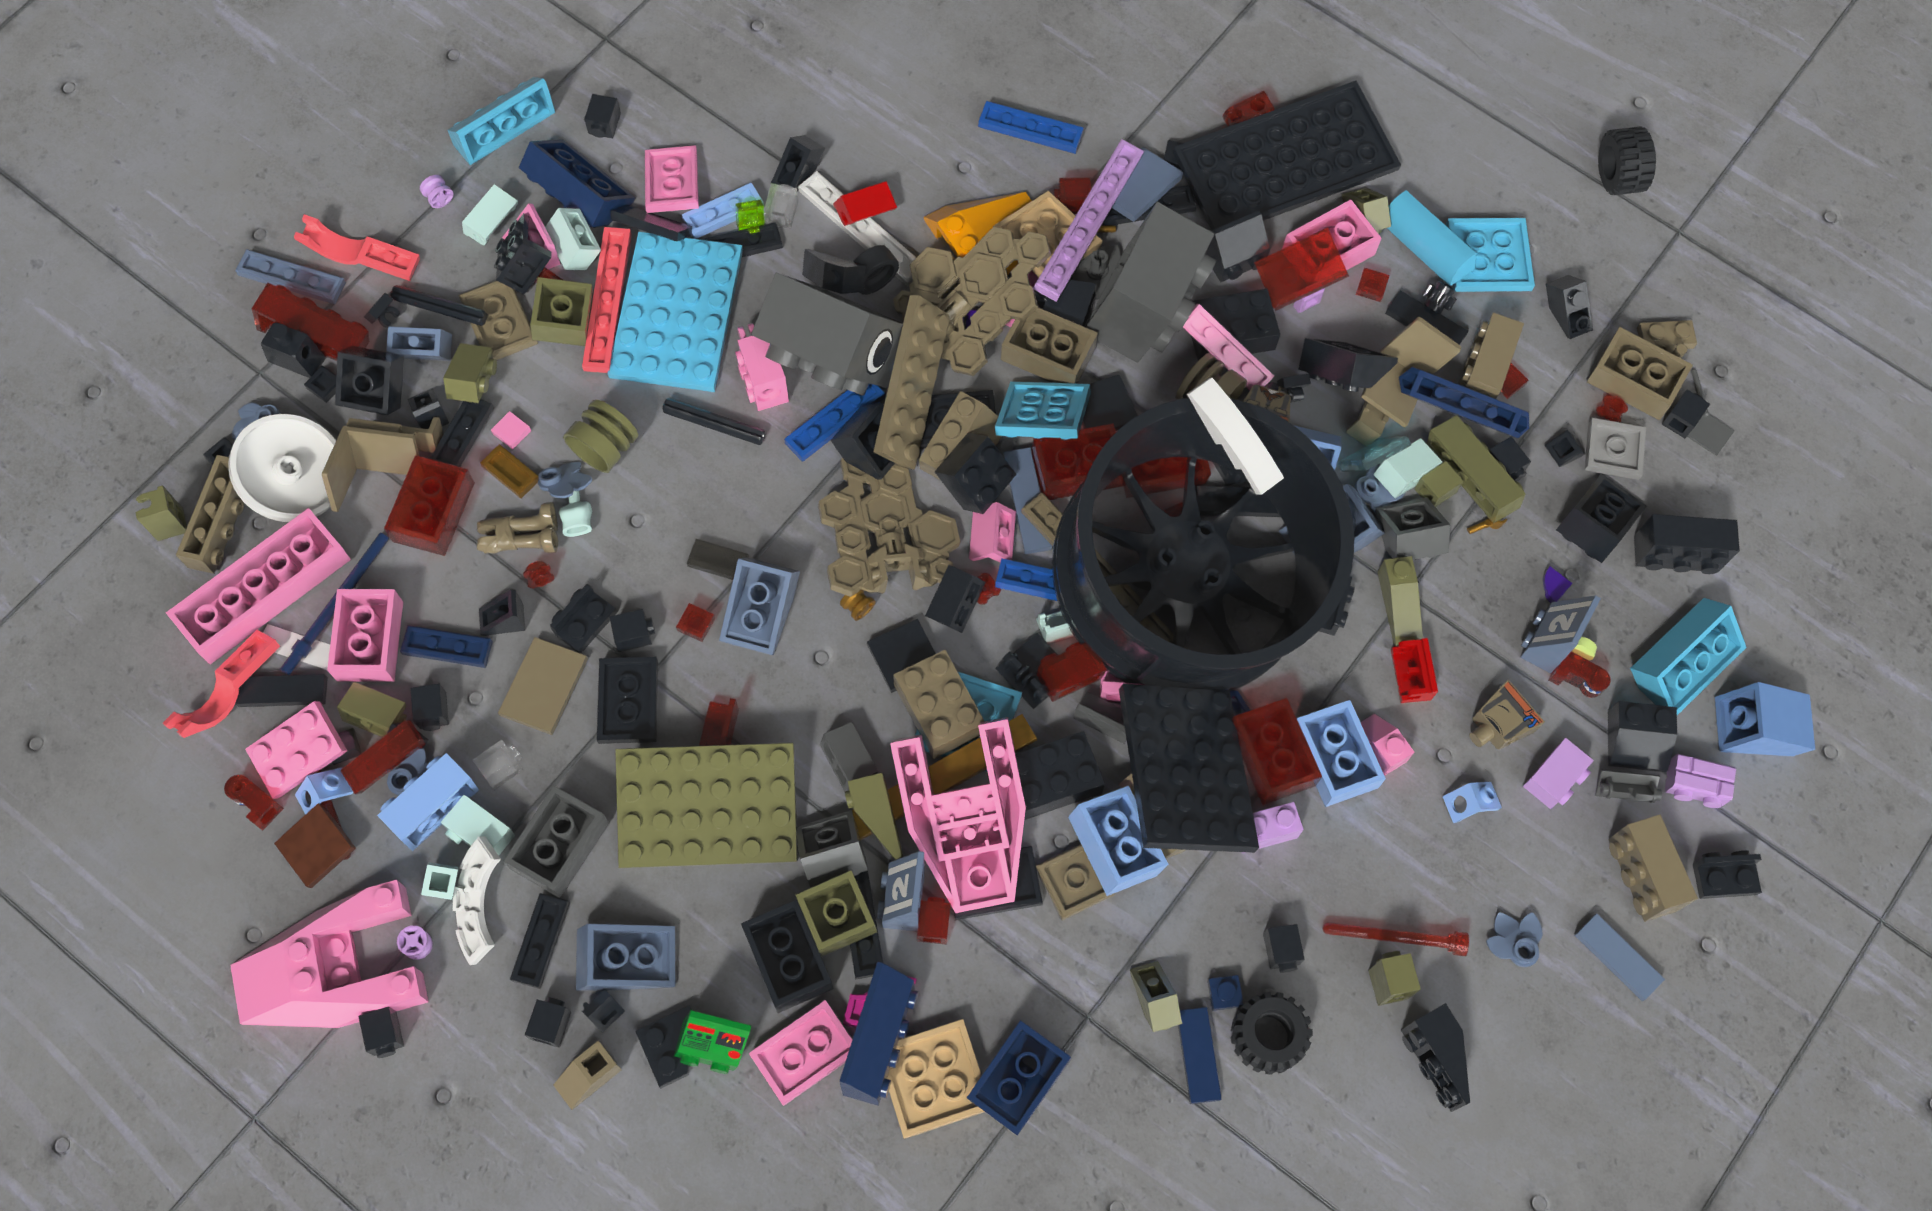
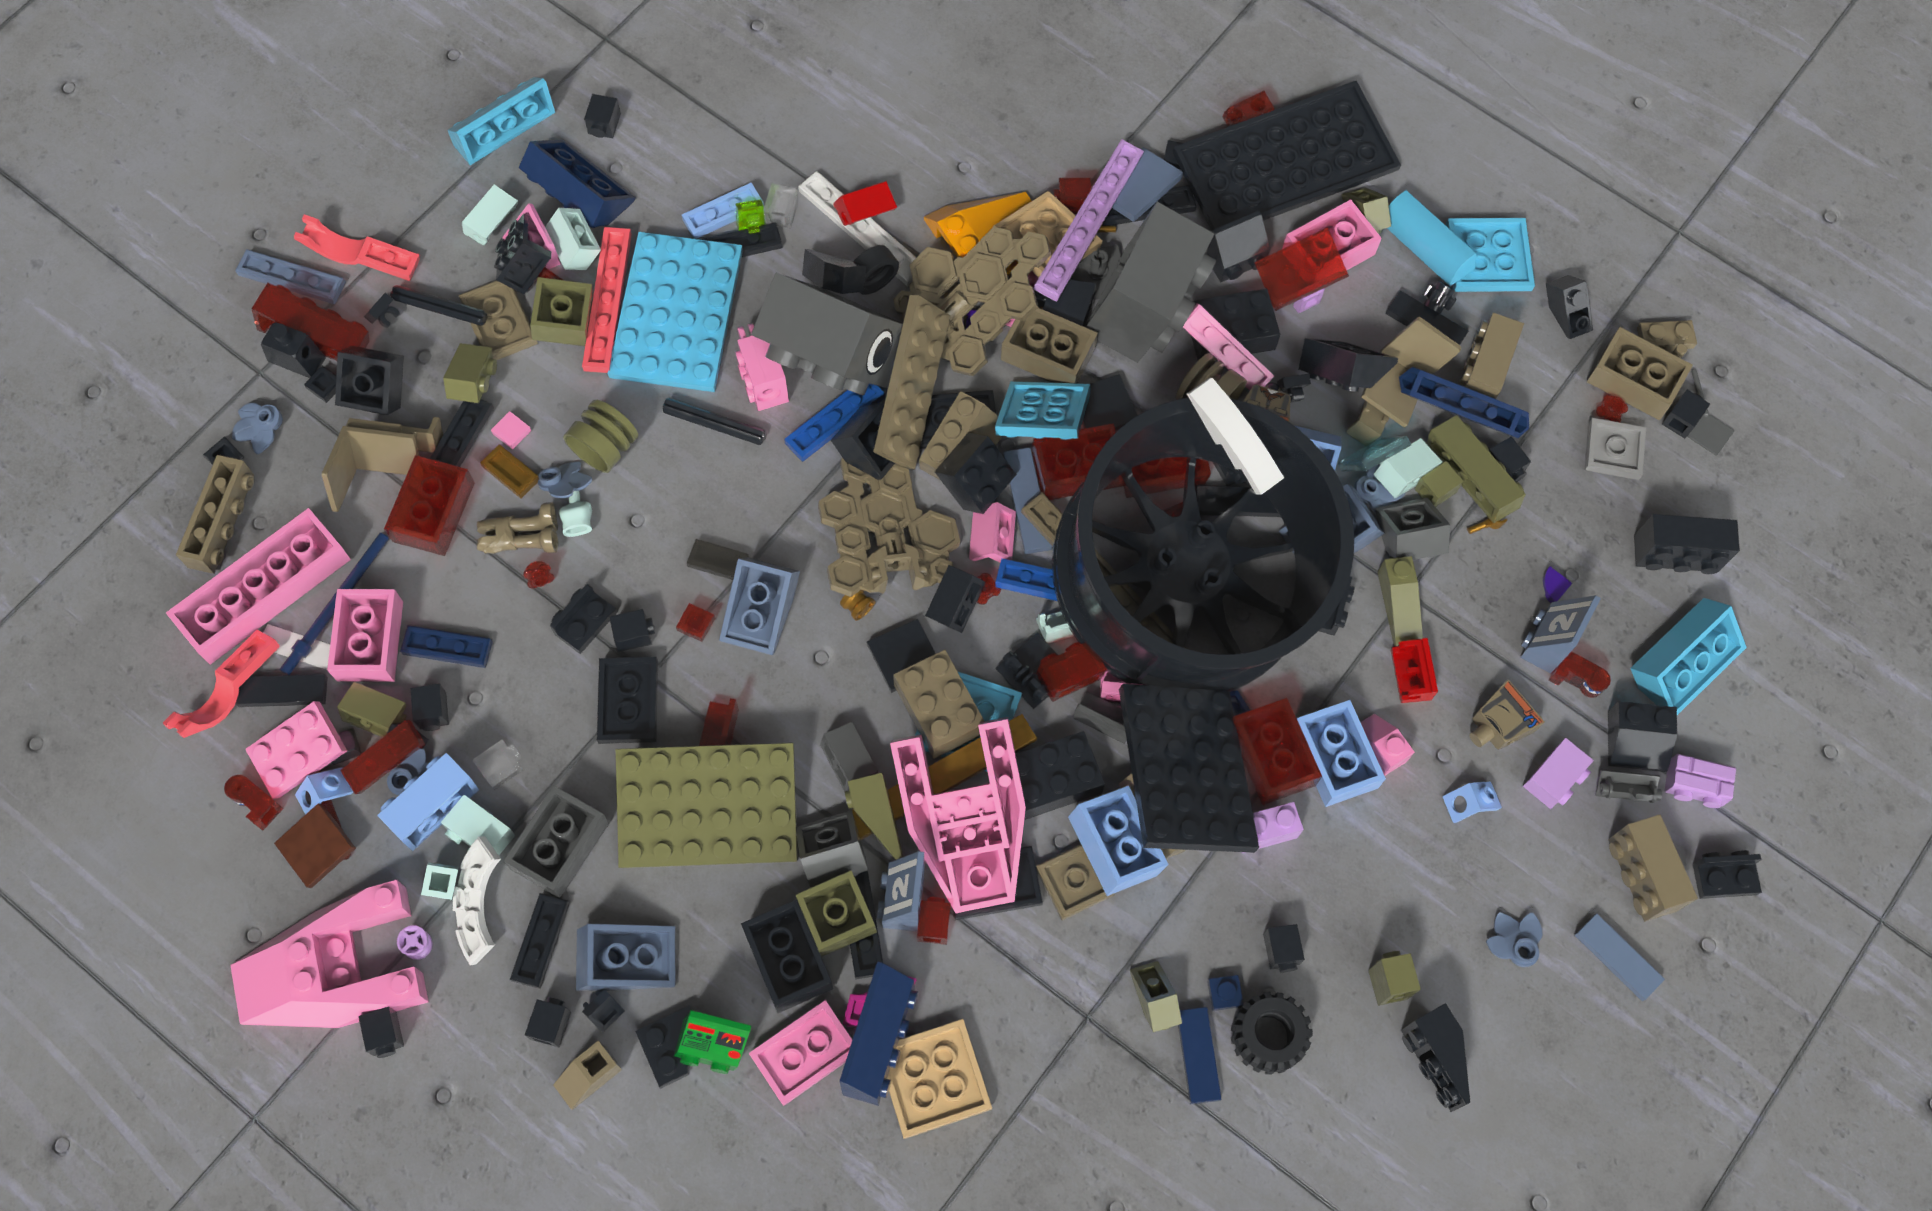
olive hinge [135,485,187,541] -> none
white dish [228,414,336,522] -> none
sand blue brick [387,327,452,361] -> none
black slope [408,388,449,429] -> none
lavender wheel [420,175,453,208] -> none
black slope [479,589,525,636] -> none
dark tan tile [498,637,588,735] -> none
black tile [611,205,692,242] -> none
bright pink tile [645,145,699,213] -> none
black slope [771,135,825,196] -> none
dark blue slope [967,1020,1071,1136] -> none
blue plate [978,101,1083,154] -> none
clear red piece [1322,922,1469,957] -> none
clear red plate [1356,268,1390,302] -> none
clear red tile [1501,363,1529,399] -> none
black slope [1544,430,1585,467] -> none
black slope [1556,474,1647,563] -> none
yellowish green tile [1568,637,1597,661] -> none
black tyre [1598,126,1656,195] -> none
medium blue slope [1715,682,1815,756] -> none

